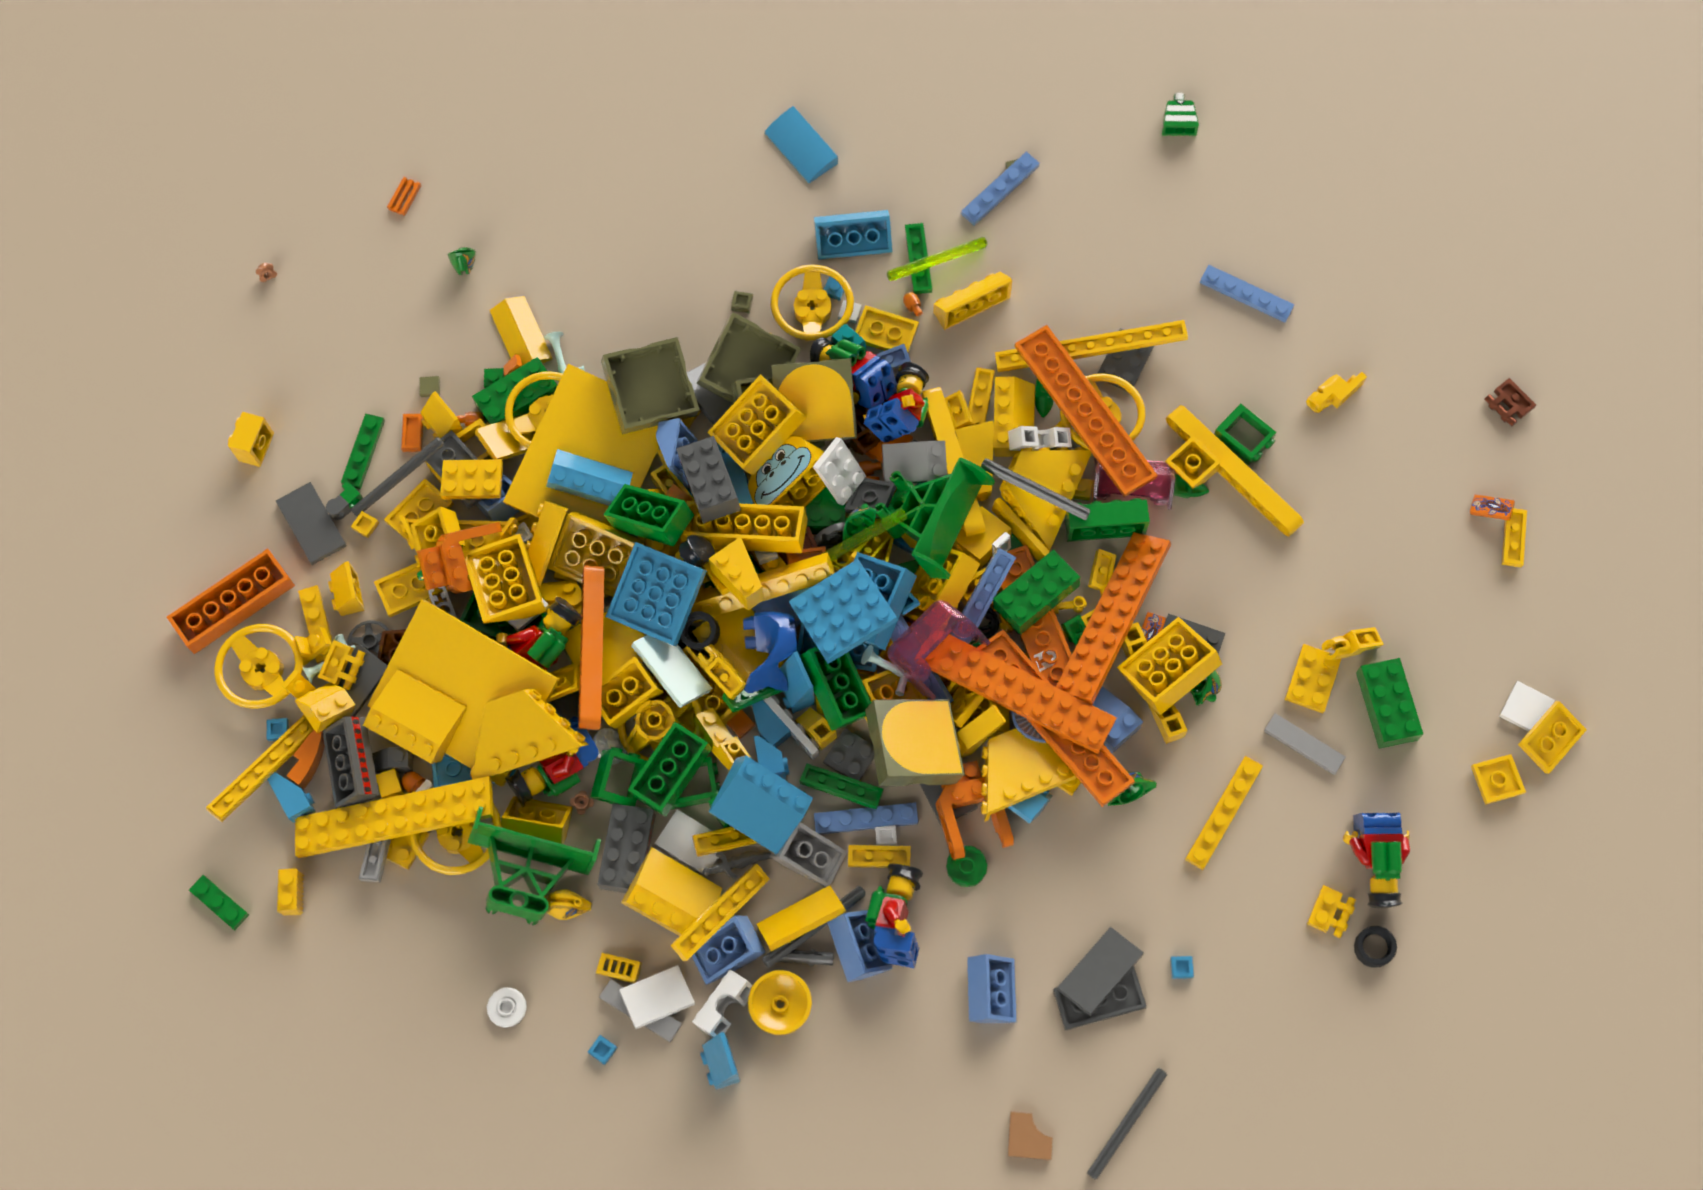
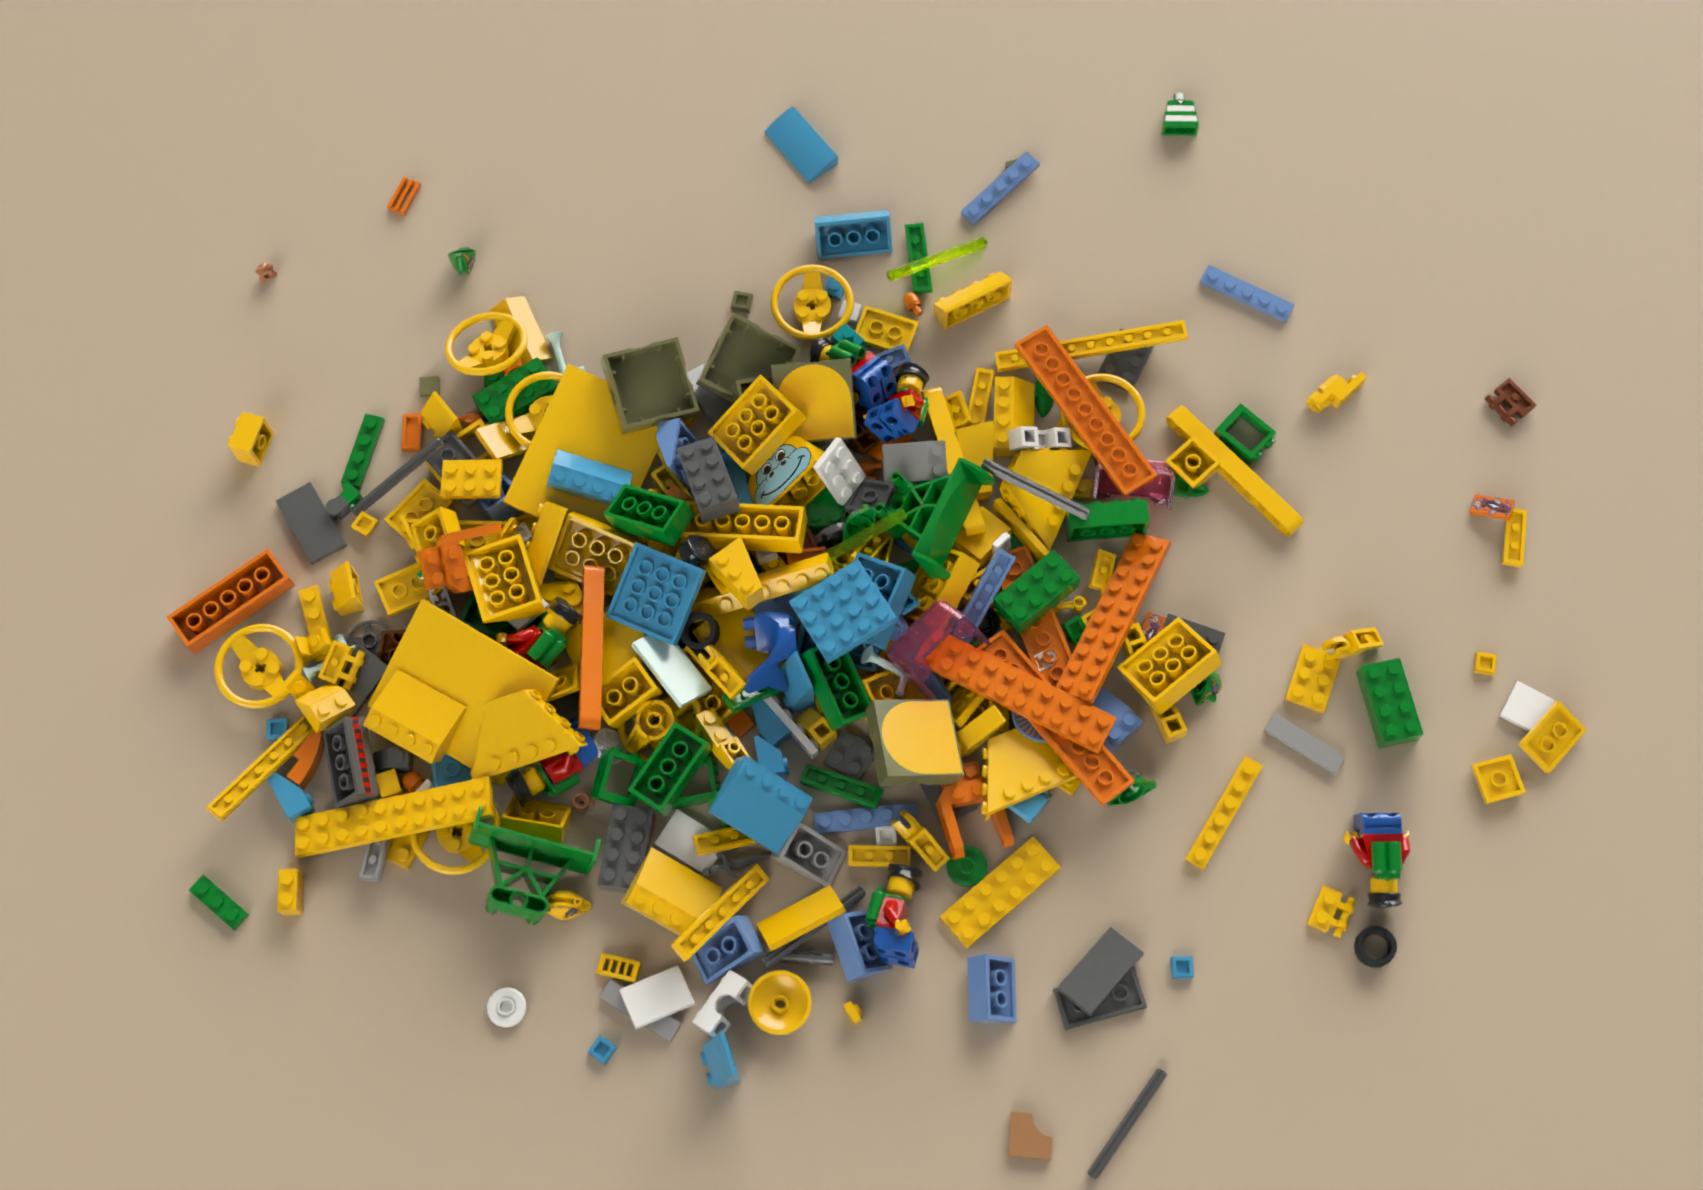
none -> yellow piece [445,312,528,376]
none -> yellow plate [843,1001,863,1026]
none -> yellow plate [890,810,950,872]
none -> yellow plate [940,836,1061,949]
none -> yellow tile [1473,651,1497,676]

